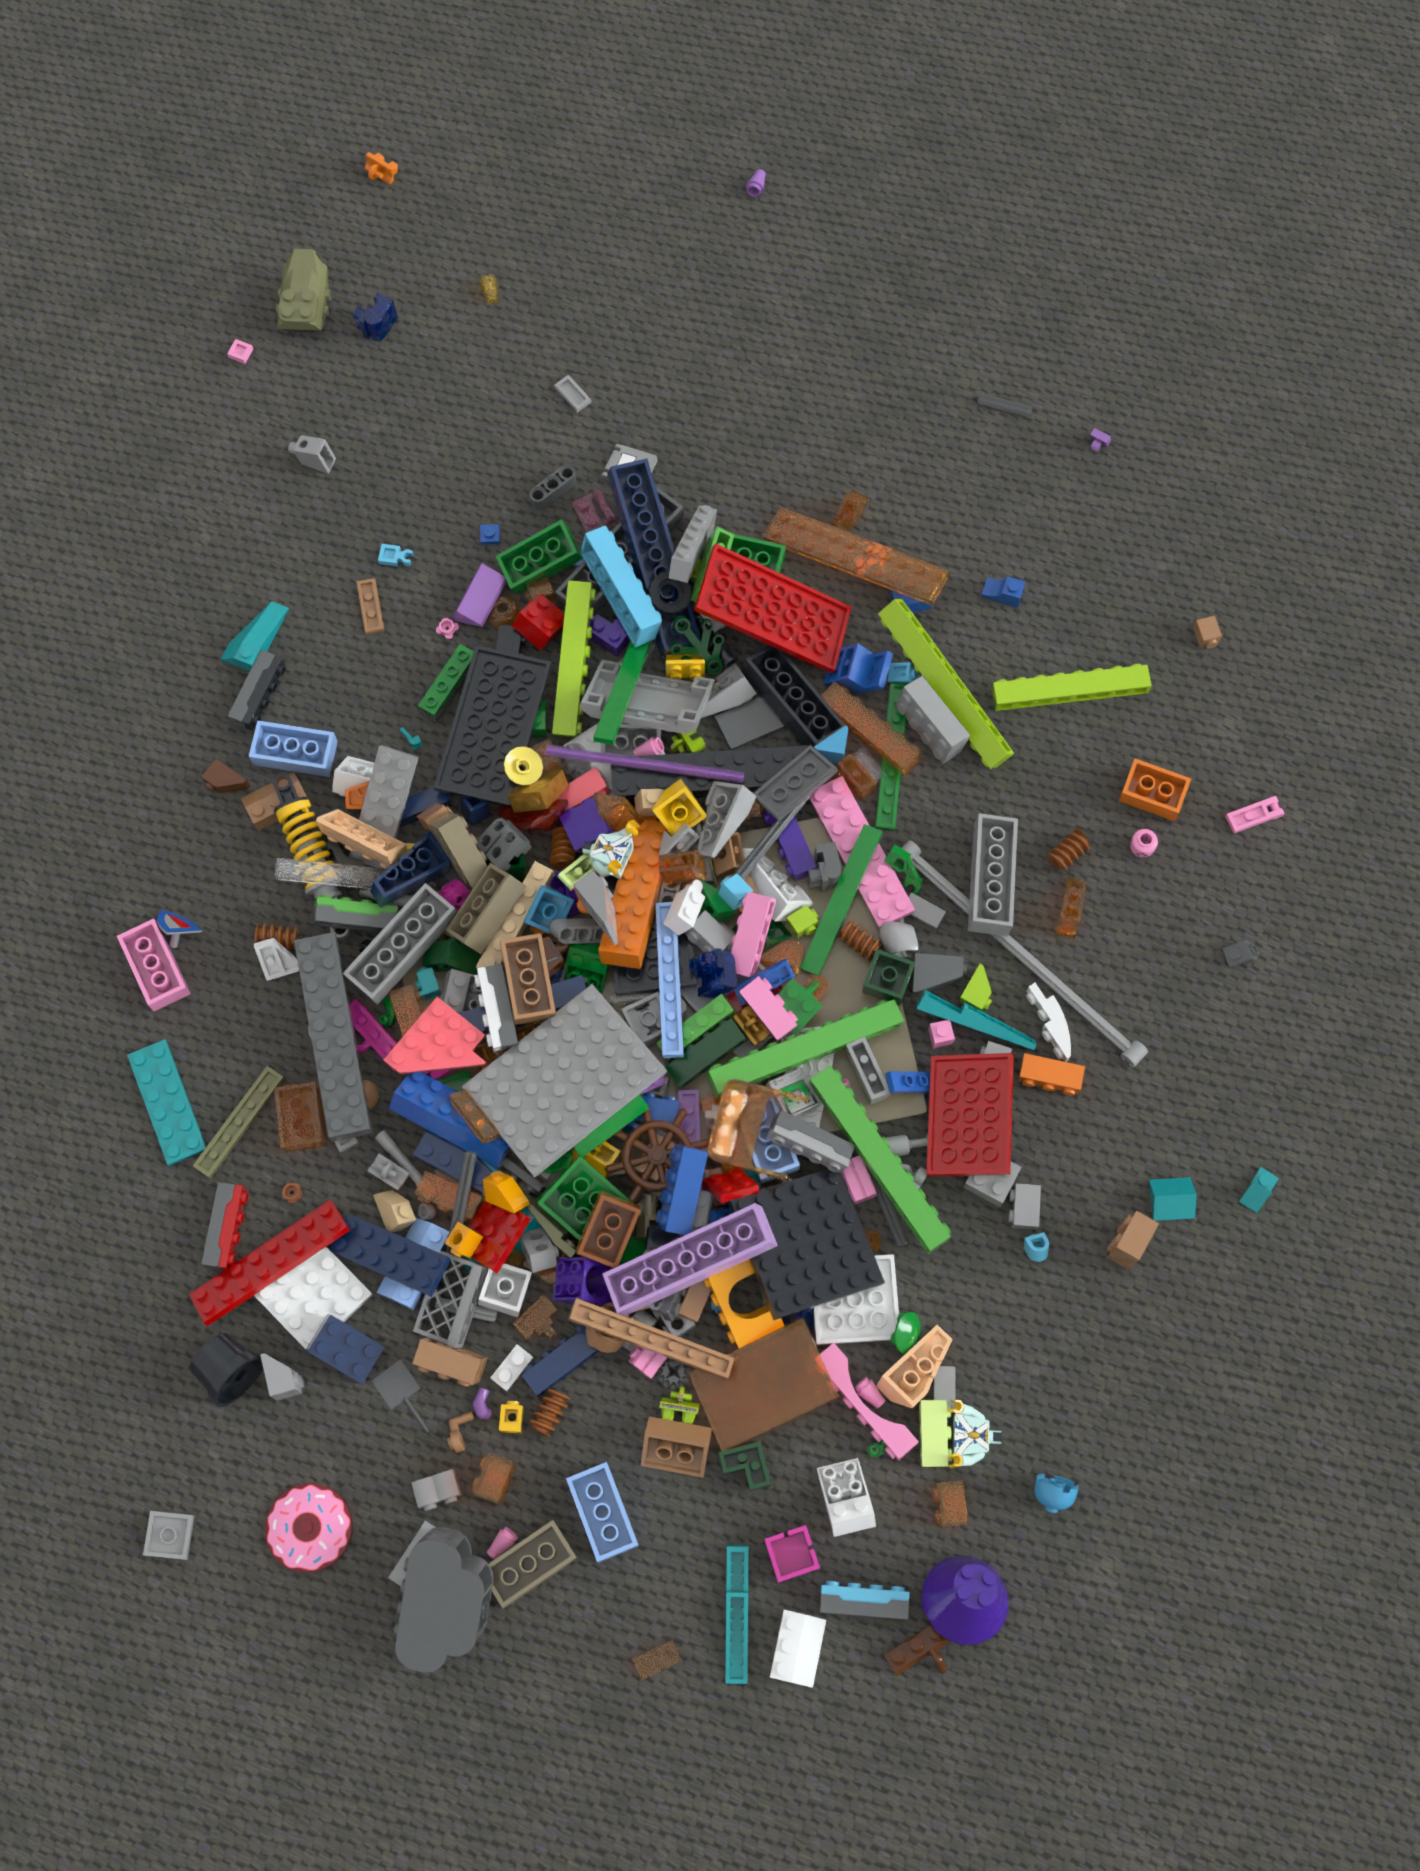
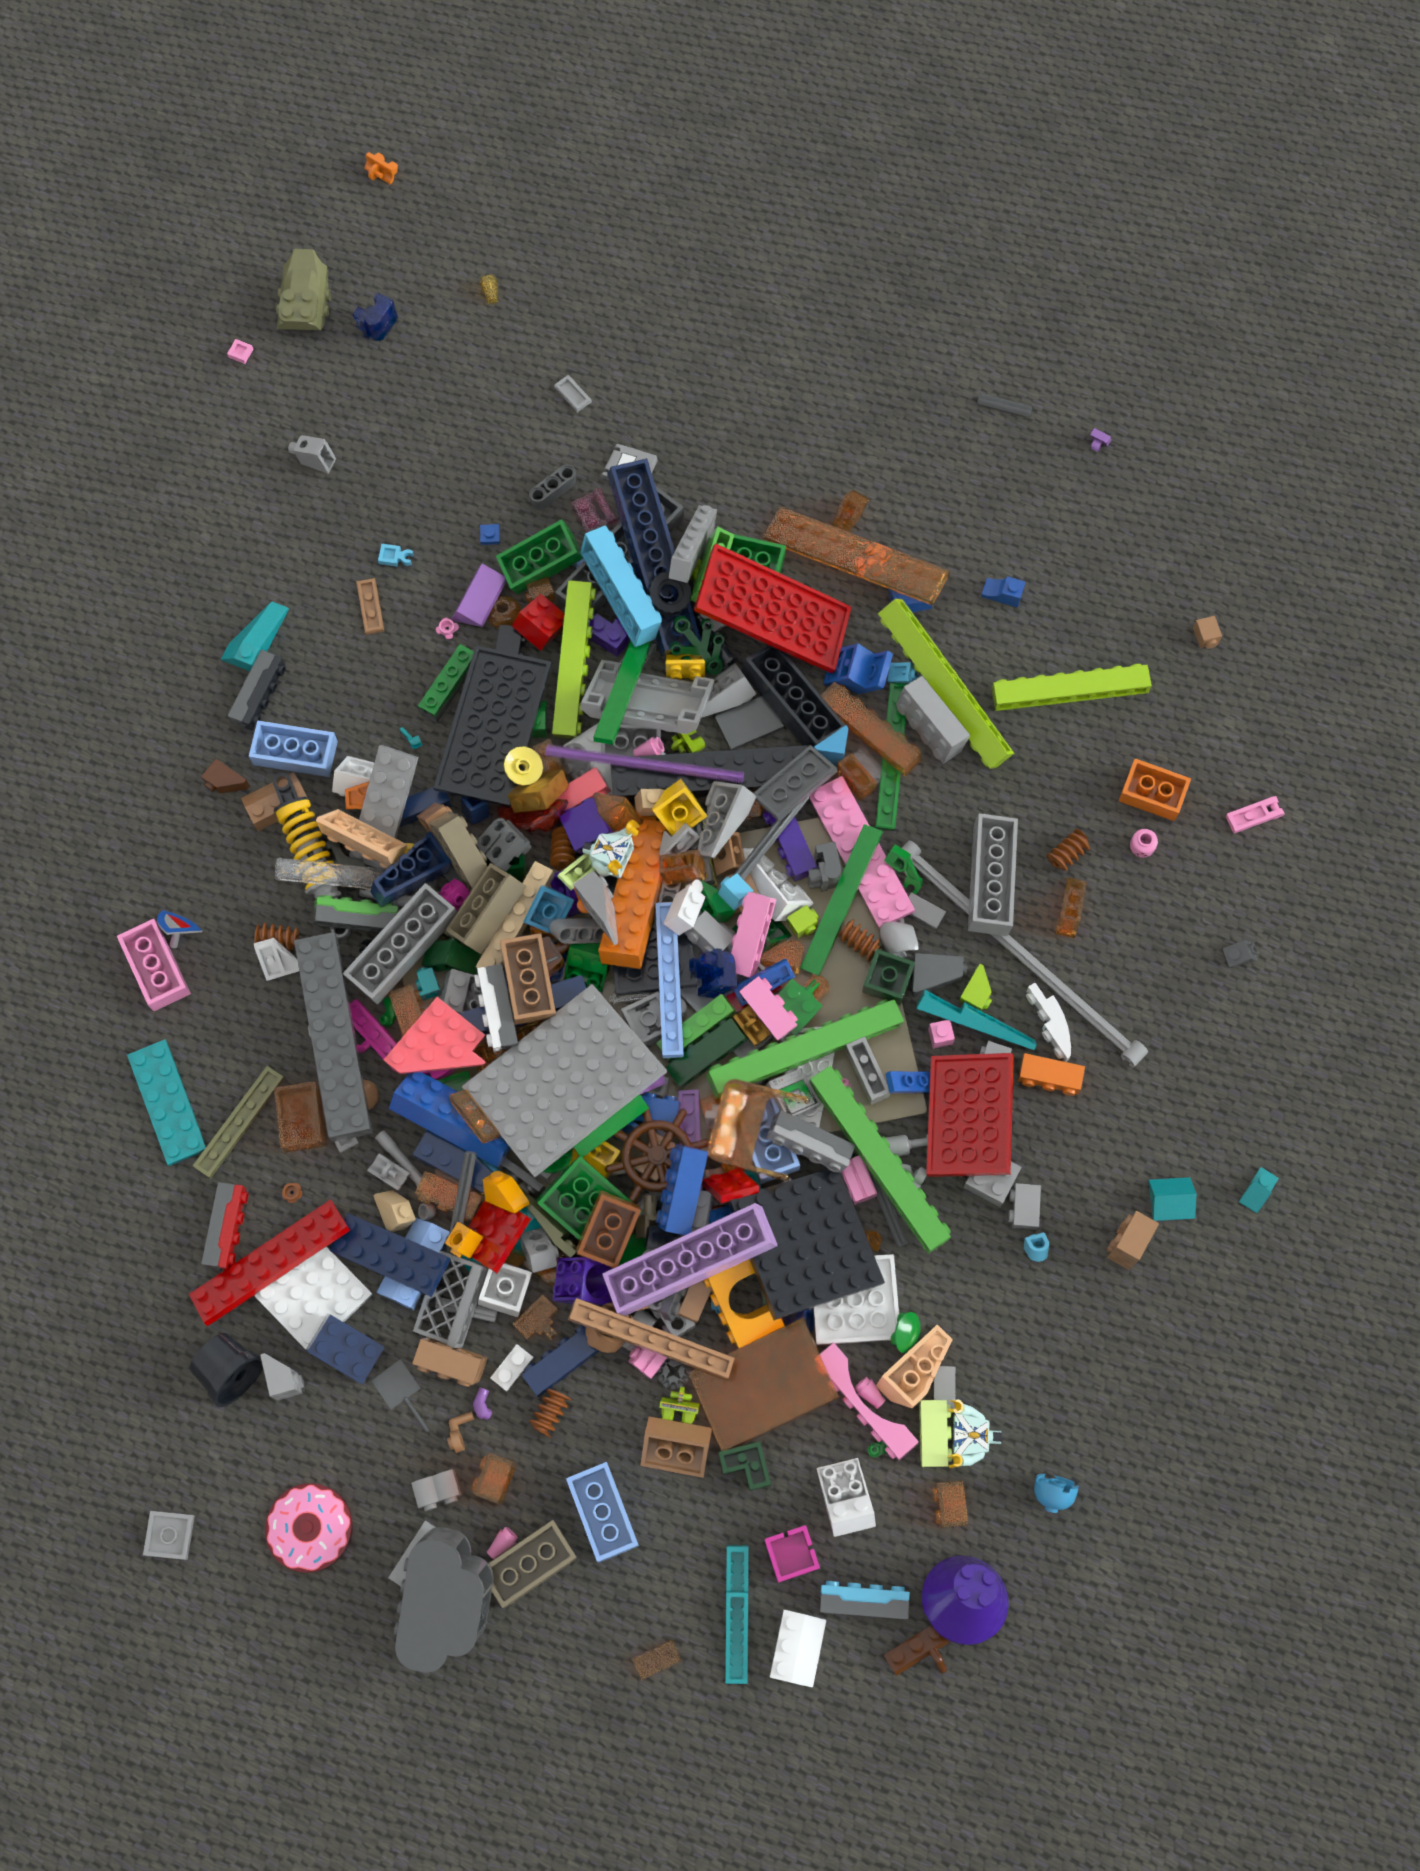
yellow brick [499,1401,524,1434] -> none
medium lavender cone [746,169,766,197] -> none

